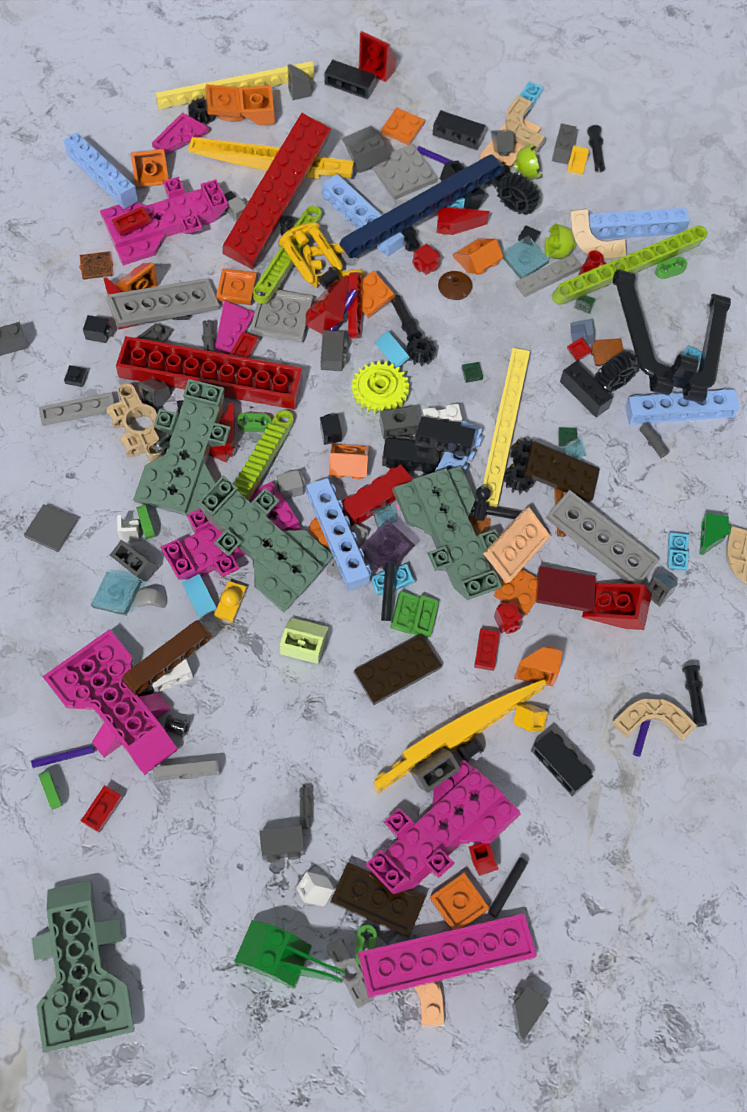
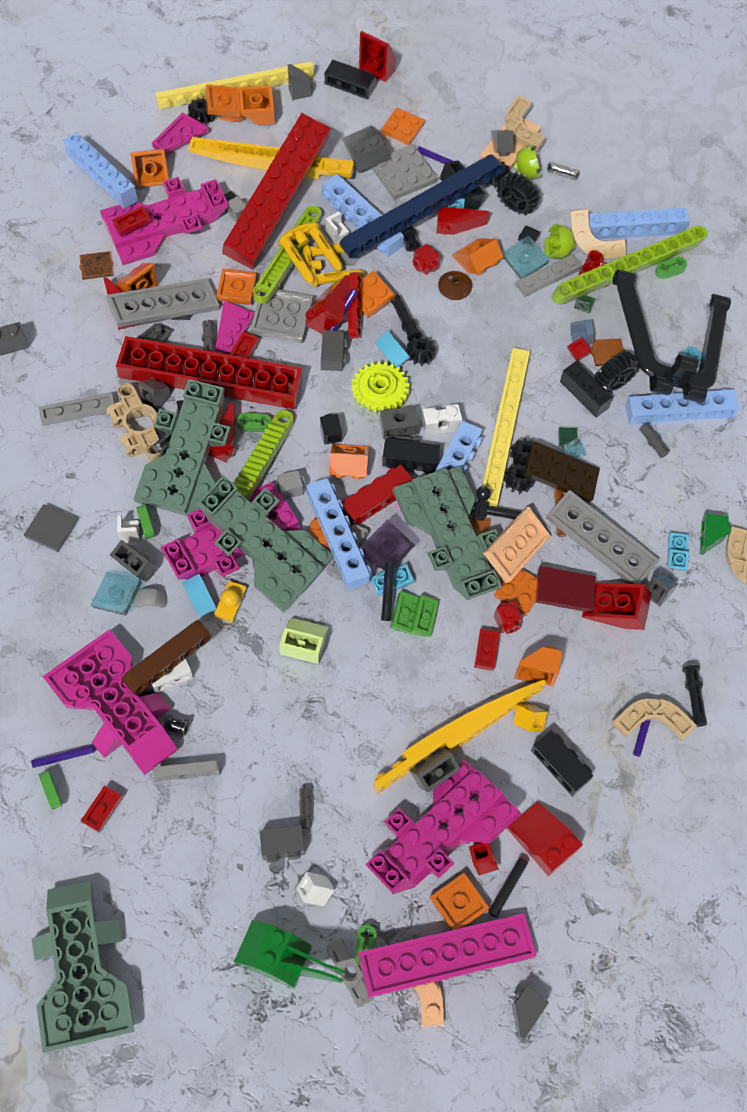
black plate [64,365,88,387] -> none
black brick [83,315,112,343] -> none
black bush [280,215,295,236] -> none
black bush [316,267,340,289] -> none
dark brown plate [330,862,426,938] -> none
dark brown plate [354,634,442,706] -> none
clear light blue plate [372,504,397,529] -> none
black brick [415,416,476,457] -> none
black brick [432,110,486,151] -> none
black bush [456,736,484,763] -> none
clear green tile [461,362,483,383] -> none
medium azure slope [519,81,543,111] -> none
dark grey brick [552,123,577,165] -> none
yellow panel [567,145,589,175] -> none
black pin [587,125,605,172] -> none
none -> white panel [325,212,349,243]
none -> red slope [506,802,583,877]
none -> axle [547,162,579,180]

